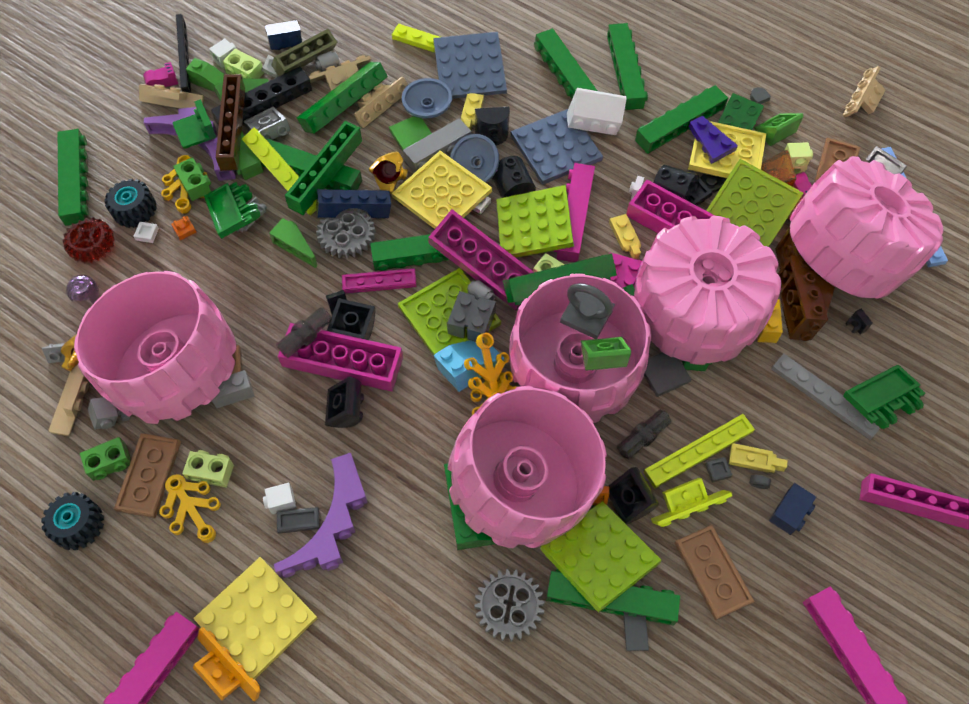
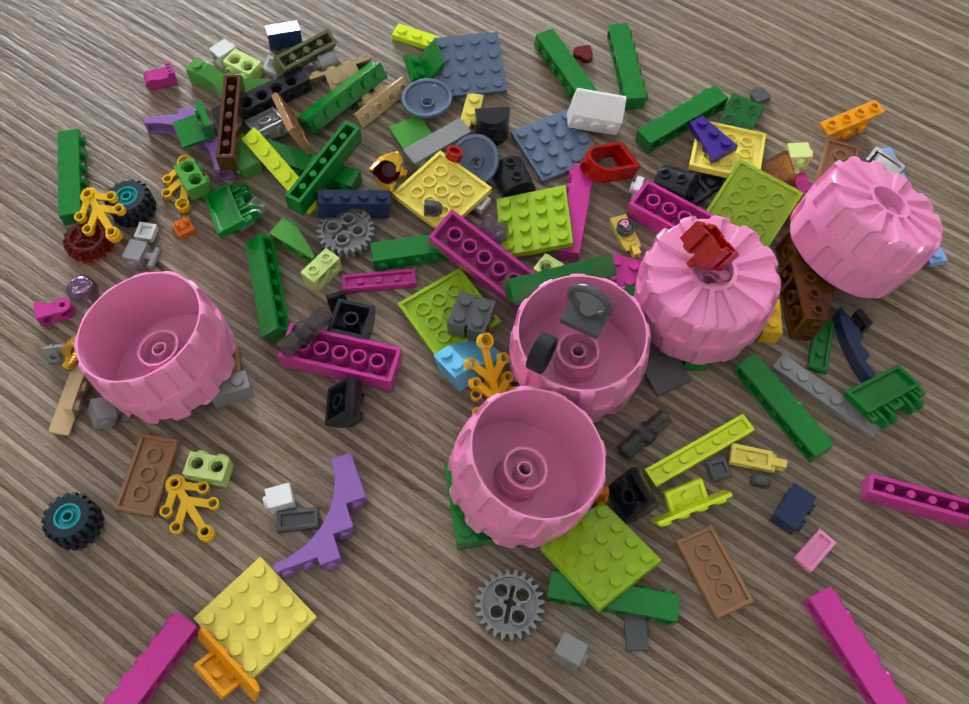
bright green brick [80,437,131,481] -> none
tan bracket [139,84,204,109] -> none
black tile [176,14,191,93] -> none
light grey brick [467,280,496,301] -> none
bright green slope [581,337,631,371] -> none
bright green slope [754,113,804,146] -> none
tan bracket [843,66,885,117] -> none
none -> dark pink leg [33,298,76,327]
none -> yellow plant [74,187,126,243]
none -> light grey brick [122,239,162,270]
none -> green brick [245,233,289,343]
none -> medium nougat tile [271,92,312,155]
none -> yellowish green brick [300,248,342,293]
none -> green bracket [403,40,445,82]
none -> dark grey tile [424,200,443,217]
none -> red tile [445,145,463,163]
none -> hair [478,214,509,245]
none -> black tyre [526,332,558,375]
none -> light grey brick [551,632,590,672]
none -> dark red tile [573,45,593,63]
none -> red window [580,142,641,183]
none -> tile [616,218,635,237]
none -> red brick [680,221,739,271]
none -> green brick [733,353,834,463]
none -> bright pink tile [793,528,837,574]
none -> green tile [806,321,835,375]
none -> light orange bracket [819,100,885,141]
none -> dark blue slope [832,307,875,383]

